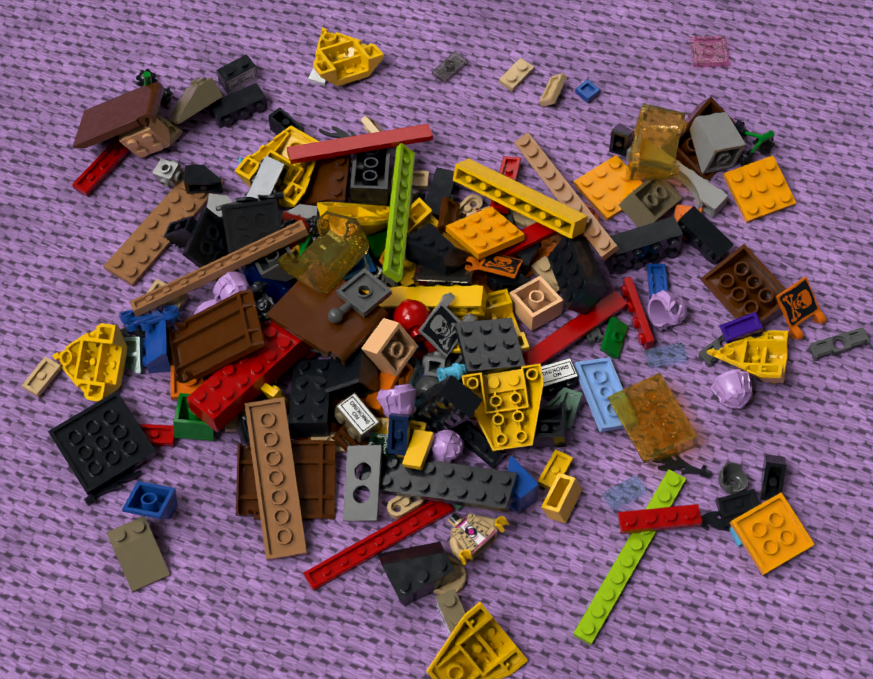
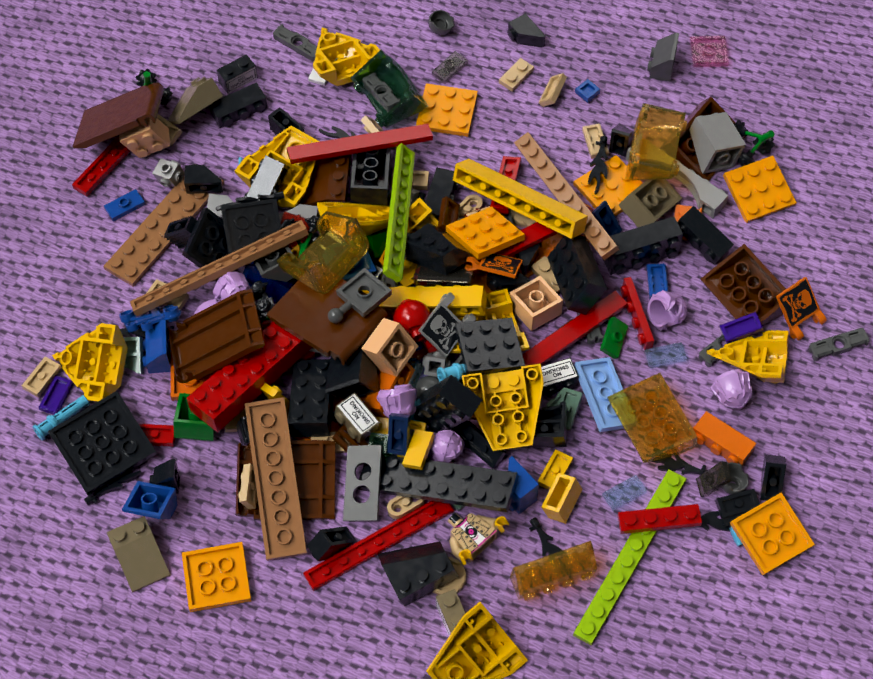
none -> medium azure pin [32,395,90,441]
none -> dark purple tile [38,375,74,415]
none -> blue plate [104,189,145,222]
none -> black slope [150,459,181,494]
none -> light orange plate [182,542,251,612]
none -> tan plate [238,464,257,509]
none -> dark grey piece [273,24,317,62]
none -> black slope [307,526,357,561]
none -> clear green windscreen [351,49,428,127]
none -> dark grey piece [362,73,402,113]
none -> light orange plate [416,83,478,137]
none -> dark grey hair [428,10,455,35]
none -> black slope [507,13,546,48]
none -> clear yellow slope [510,541,597,601]
none -> black piece [529,517,572,582]
none -> tan plate [582,124,609,159]
none -> black piece [588,136,608,195]
none -> dark blue slope [592,201,622,236]
none -> dark grey slope [647,33,679,82]
none -> orange brick [691,411,756,466]
none -> clear smoke plate [696,461,732,497]

